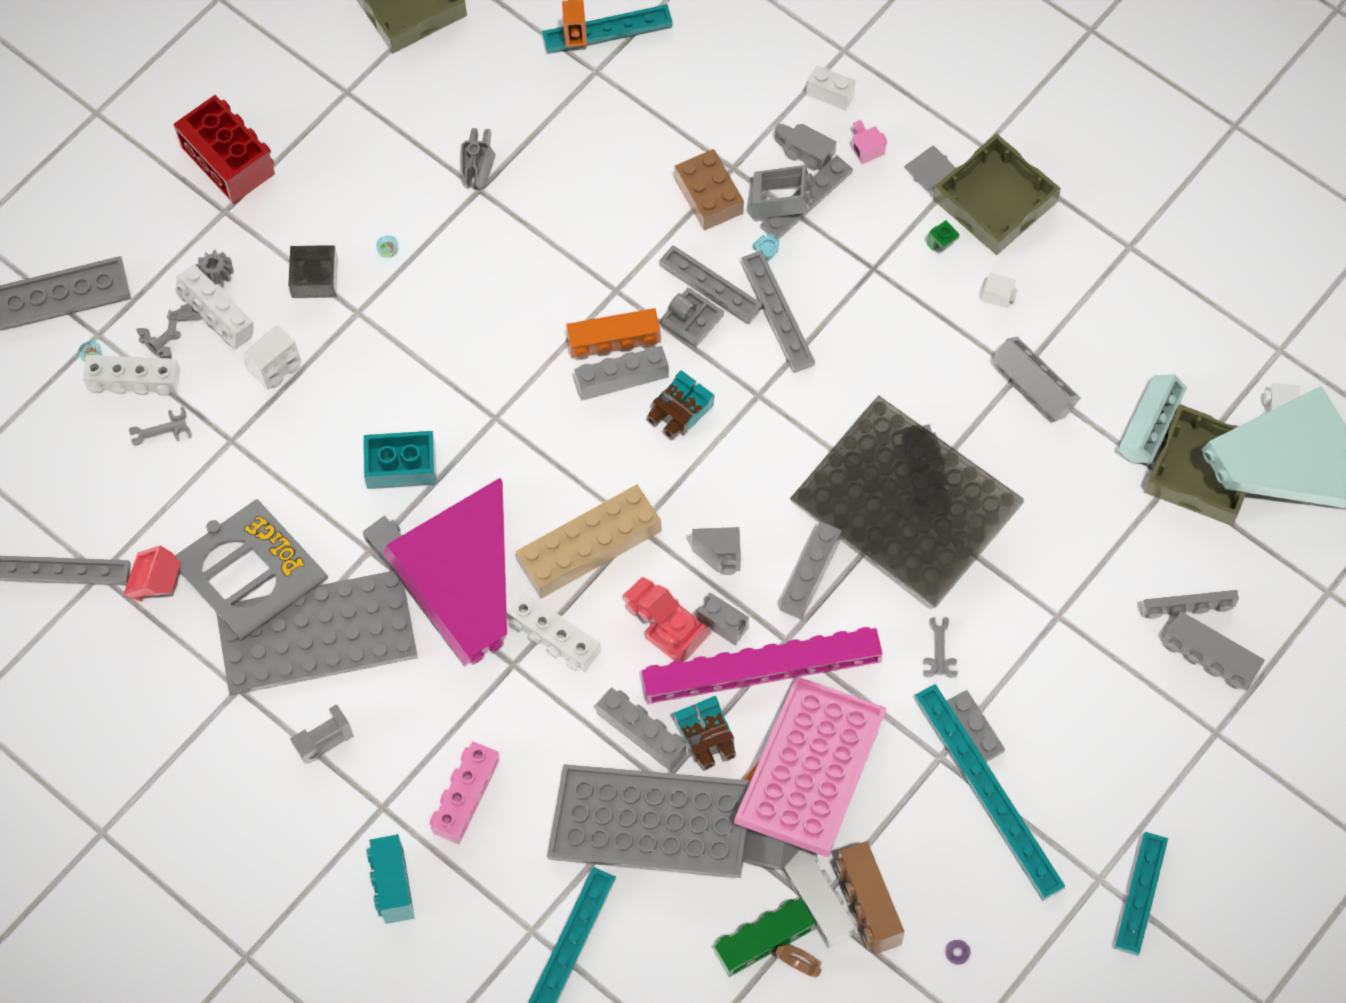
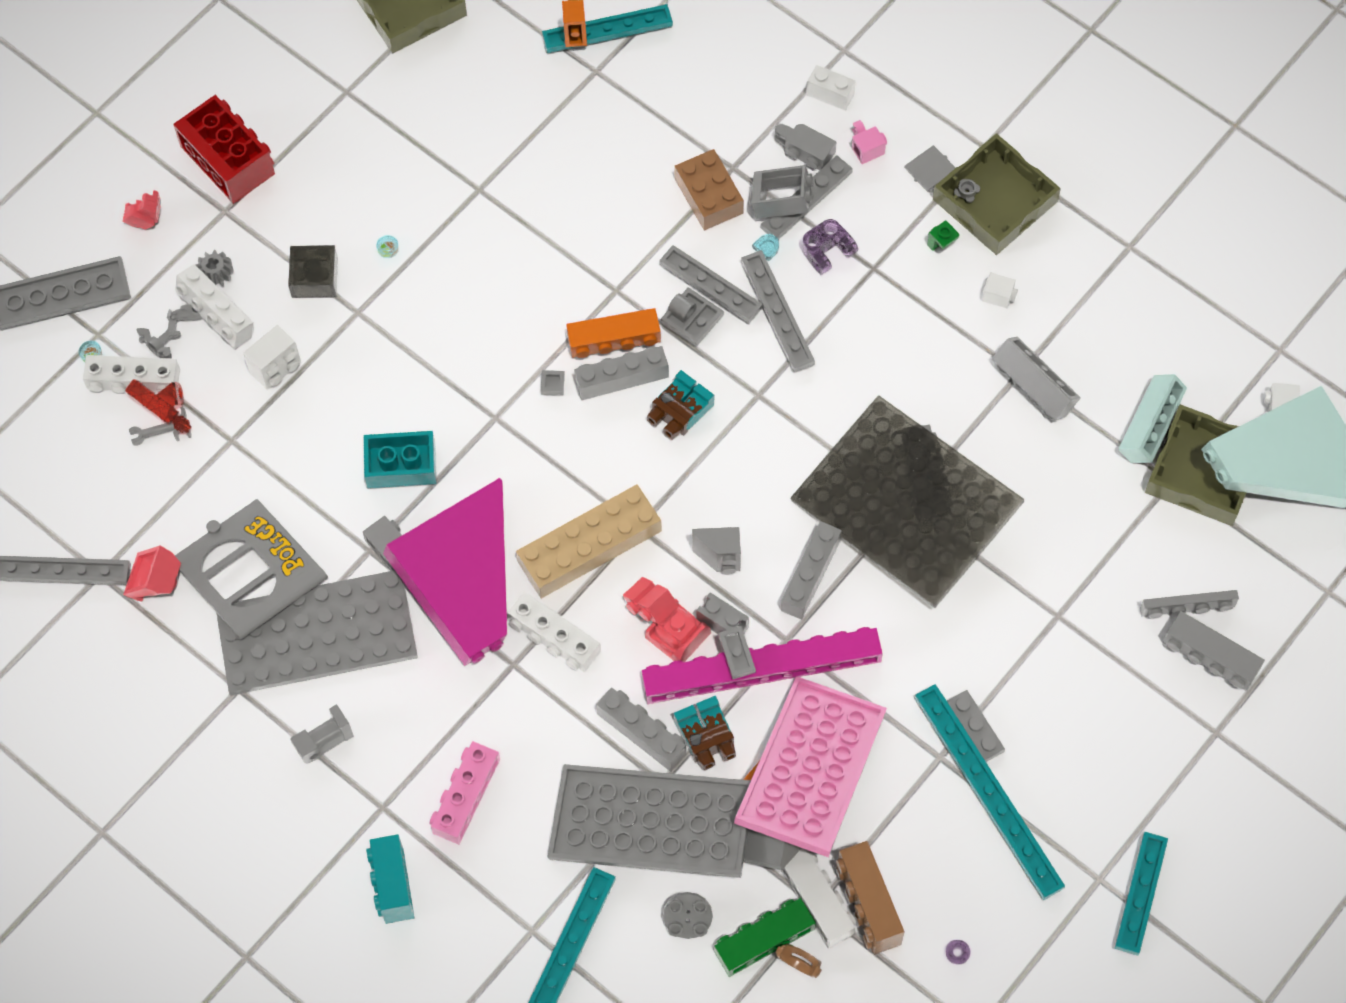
light grey hinge [461,128,496,189] -> none
light grey bar [923,617,958,678] -> none
none -> coral hair [122,190,161,230]
none -> clear red piece [125,379,192,433]
none -> light grey plate [540,370,565,395]
none -> light grey plate [663,892,713,939]
none -> light grey plate [718,626,756,679]
none -> clear purple piece [802,219,859,275]
none -> light grey plate [954,179,980,203]

